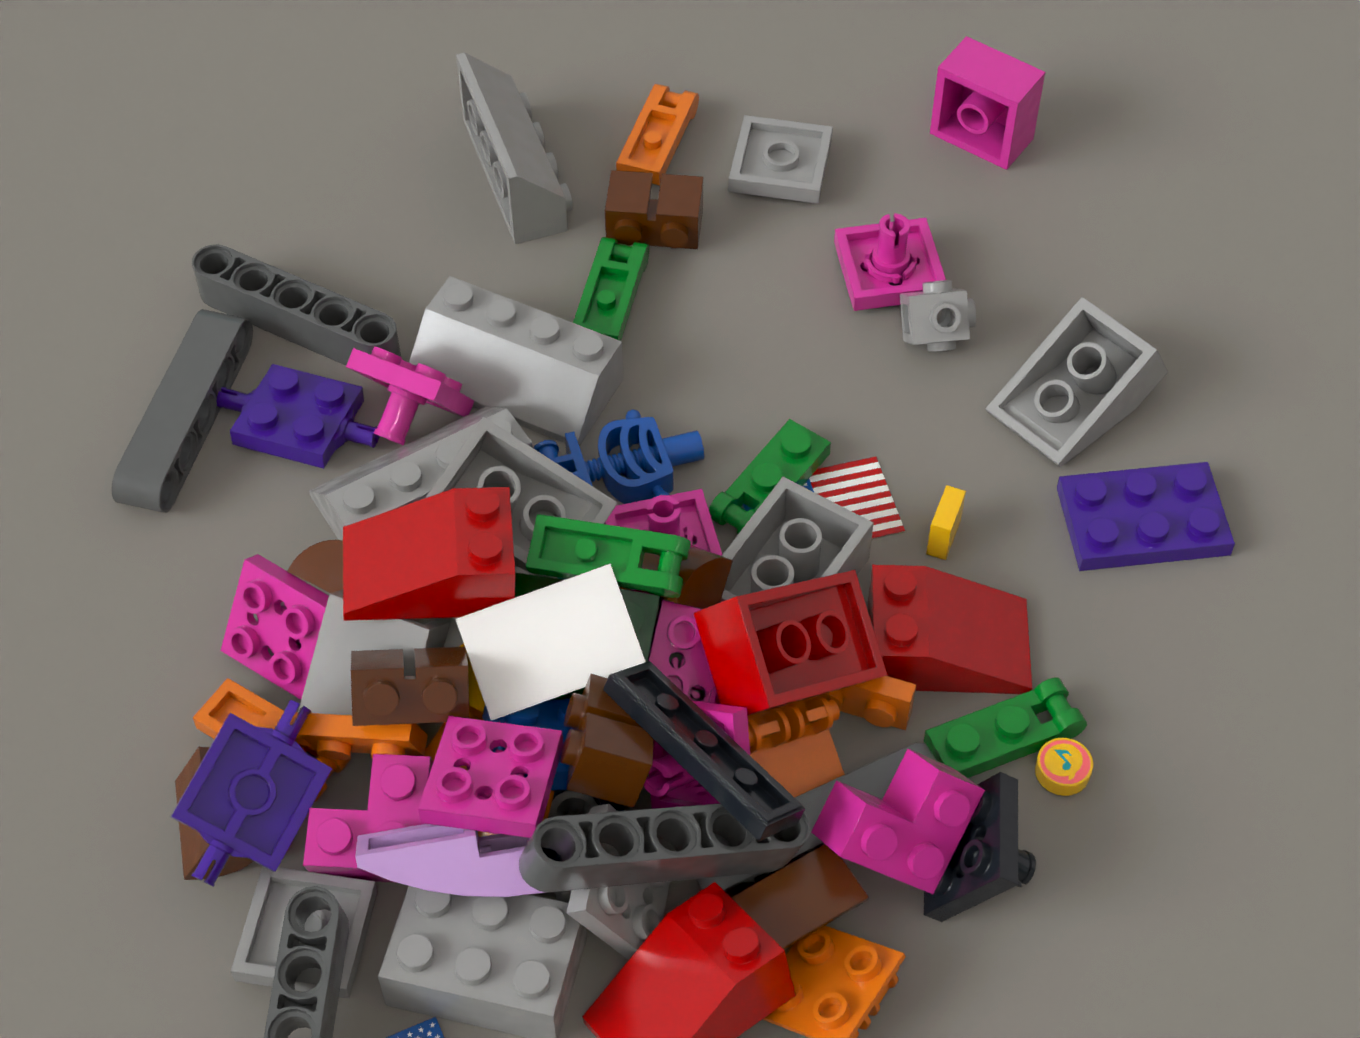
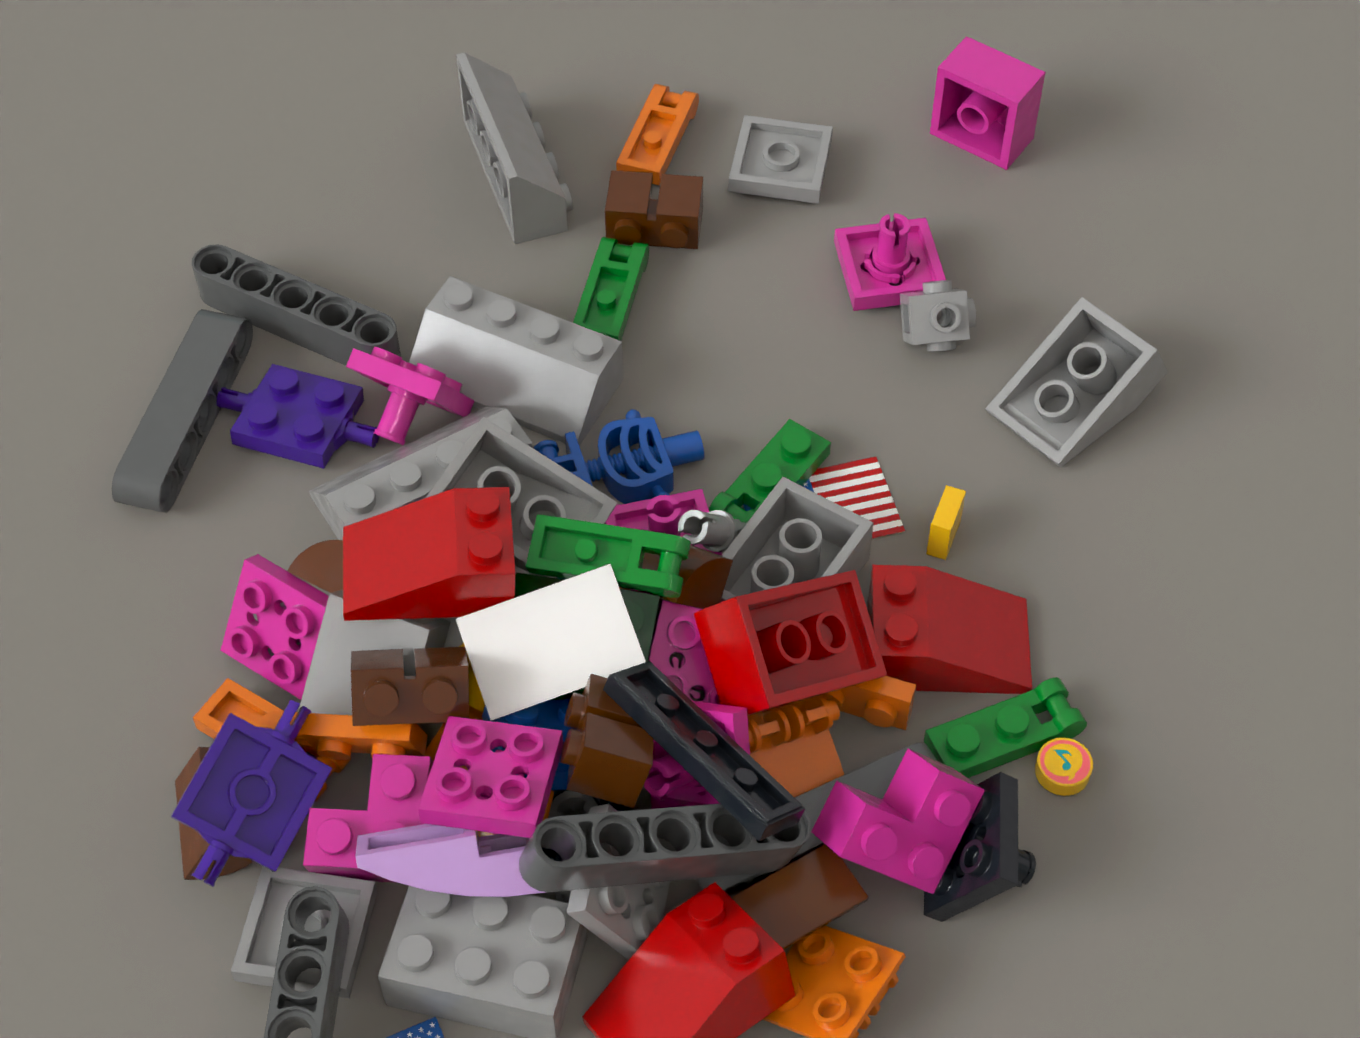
dark purple plate [1057,462,1235,571] -> none
none -> light grey axle [678,510,747,552]

